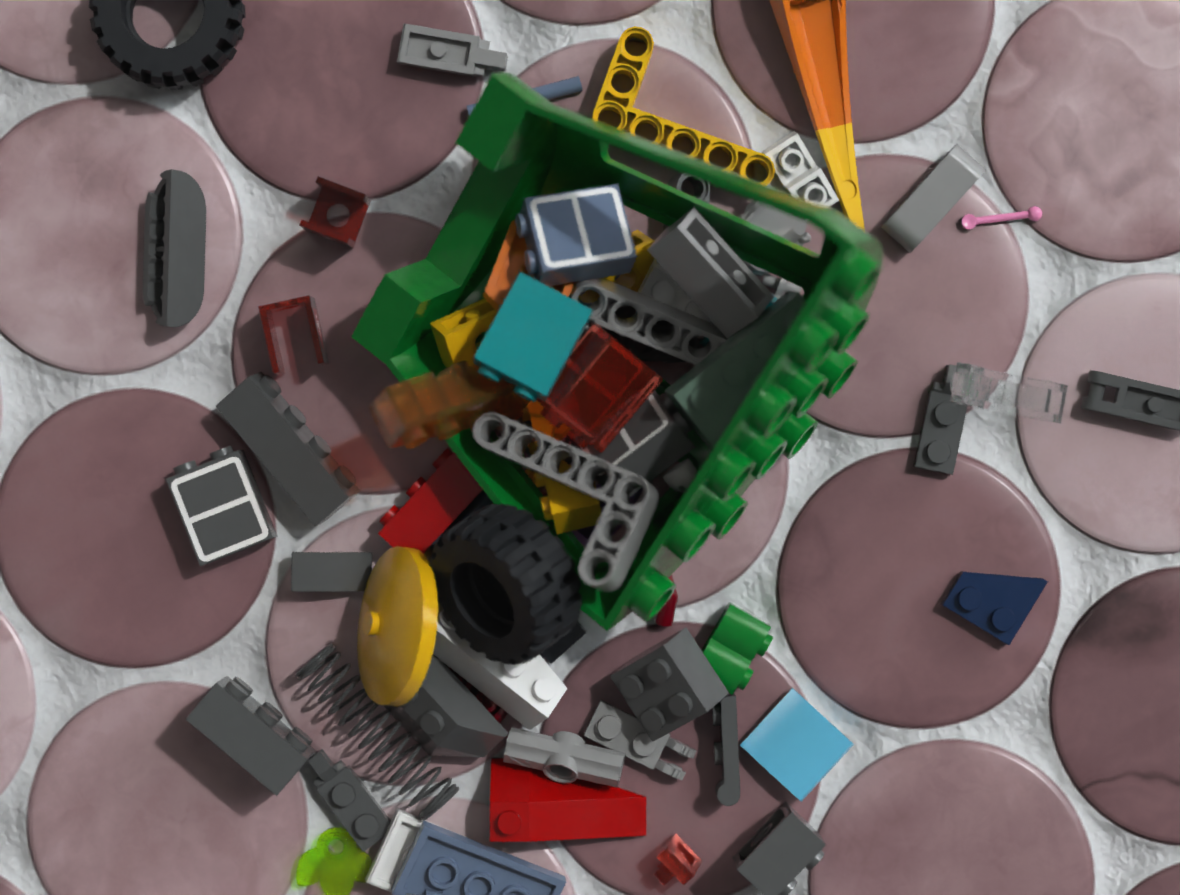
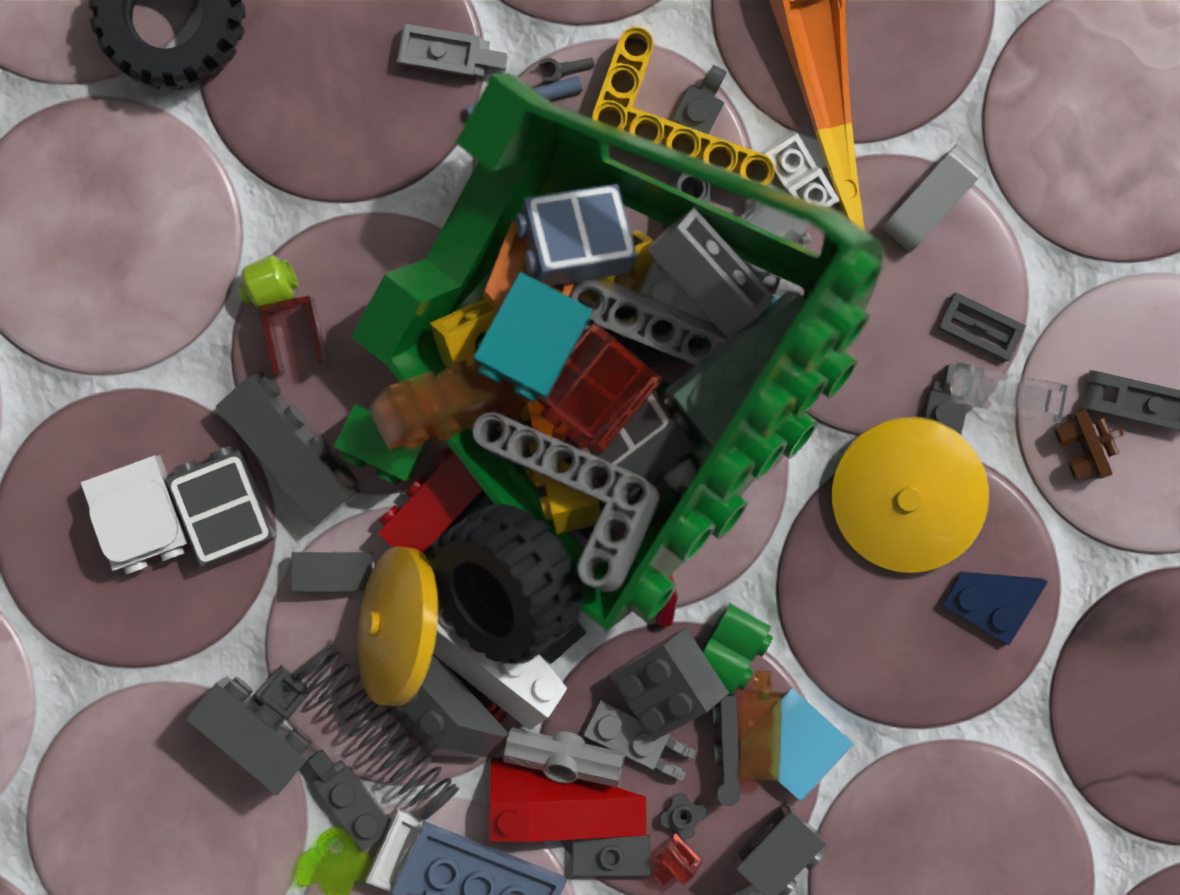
dark grey brick [143,169,206,327] -> none
clear red piece [299,177,371,248] -> none
bright pink hinge [961,206,1042,230] -> none
none -> white brick [80,455,191,575]
none -> lime head [238,255,299,312]
none -> dark grey tile [256,665,312,721]
none -> green brick [334,404,431,485]
none -> dark grey hand [539,57,594,83]
none -> dark grey plate [573,835,651,876]
none -> dark grey plate [660,793,707,839]
none -> dark grey plate [672,65,727,134]
none -> clear orange hinge [739,670,783,780]
none -> yellow dish [832,416,989,573]
none -> dark grey tile [938,292,1026,361]
none -> reddish brown hips [1053,409,1124,480]

